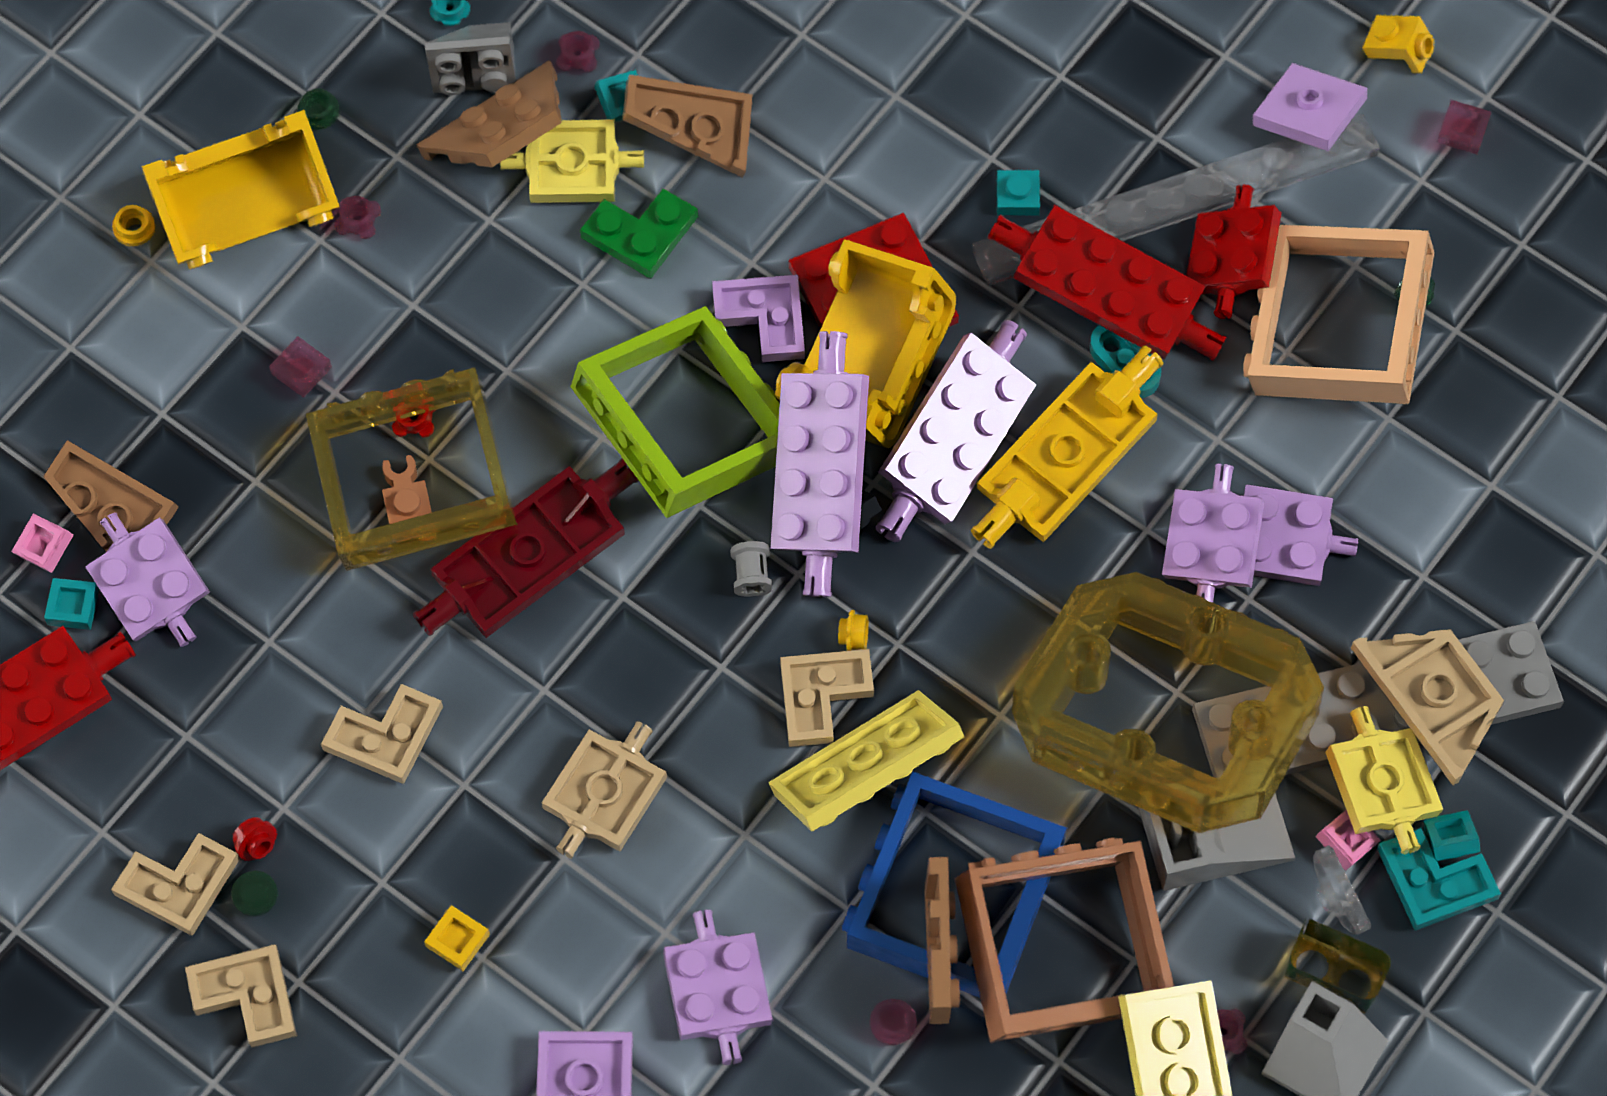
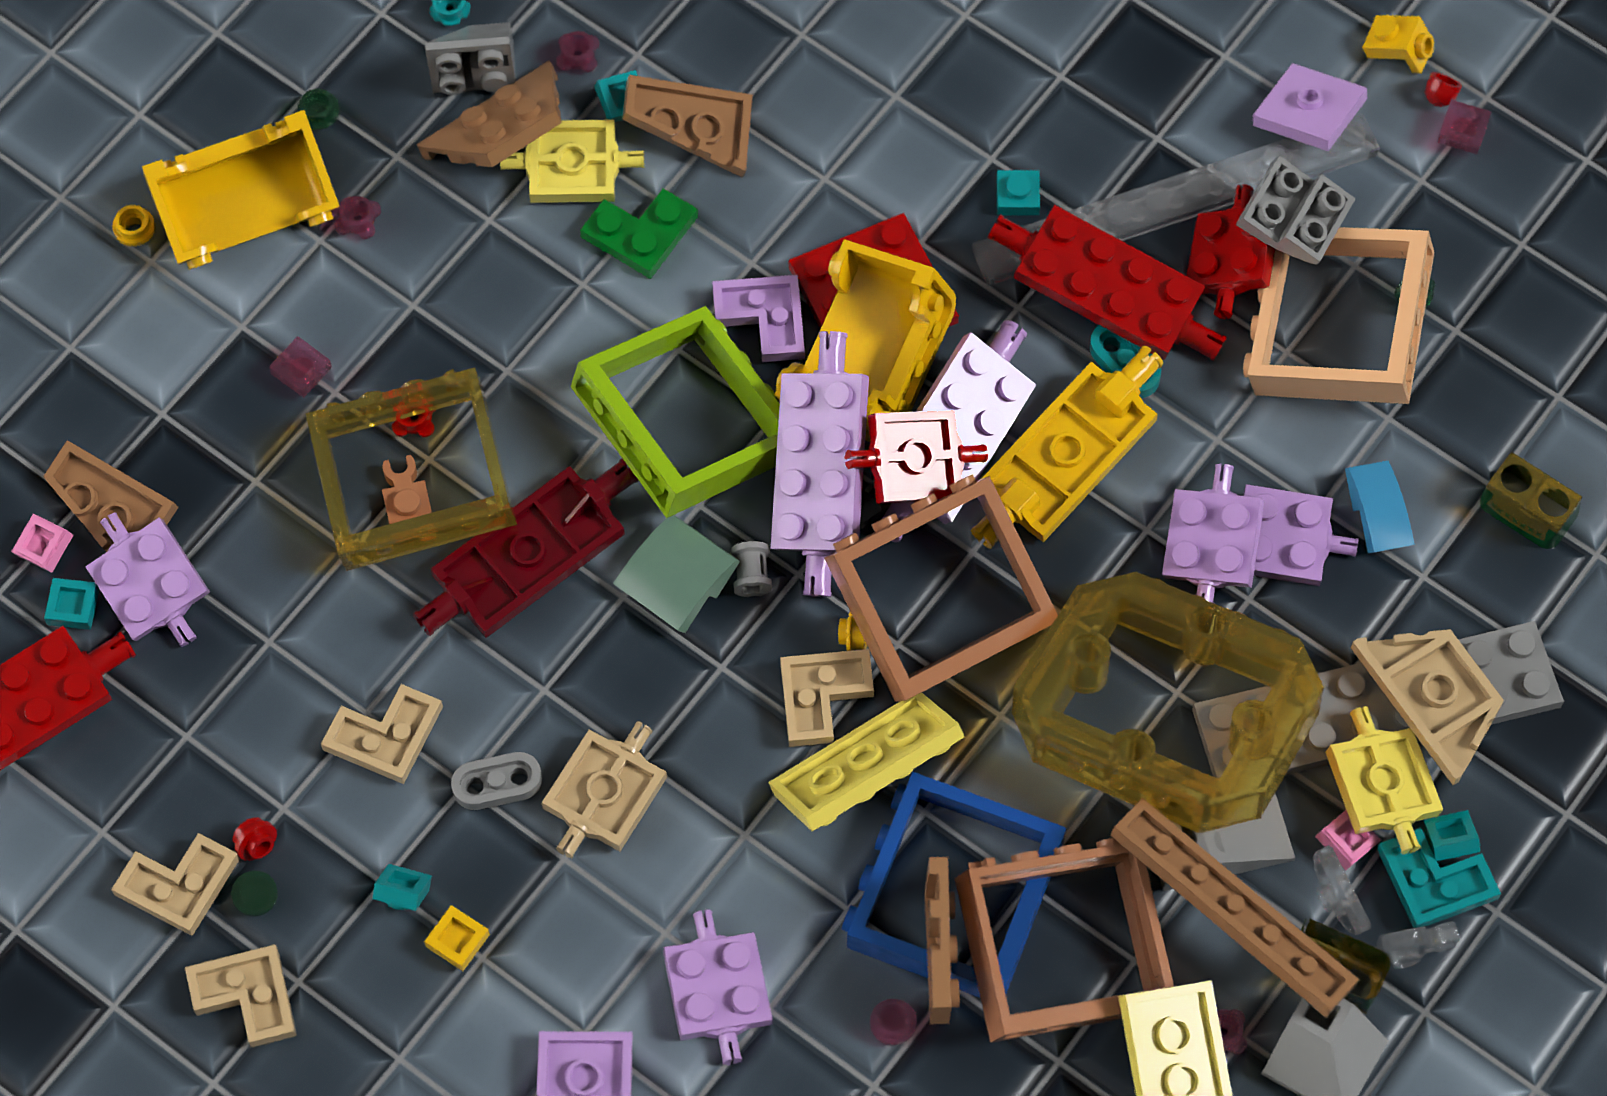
none -> teal plate [372,864,432,911]
none -> light grey plate [451,752,542,810]
none -> sand green slope [613,515,740,633]
none -> nougat window [824,474,1060,702]
none -> plate [844,410,988,504]
none -> medium nougat plate [1110,798,1359,1017]
none -> light grey slope [1236,155,1356,265]
none -> dark azure slope [1345,460,1415,553]
none -> clear plate [1375,922,1460,969]
none -> red hinge [1425,72,1462,107]
none -> clear yellow piece [1480,452,1582,549]

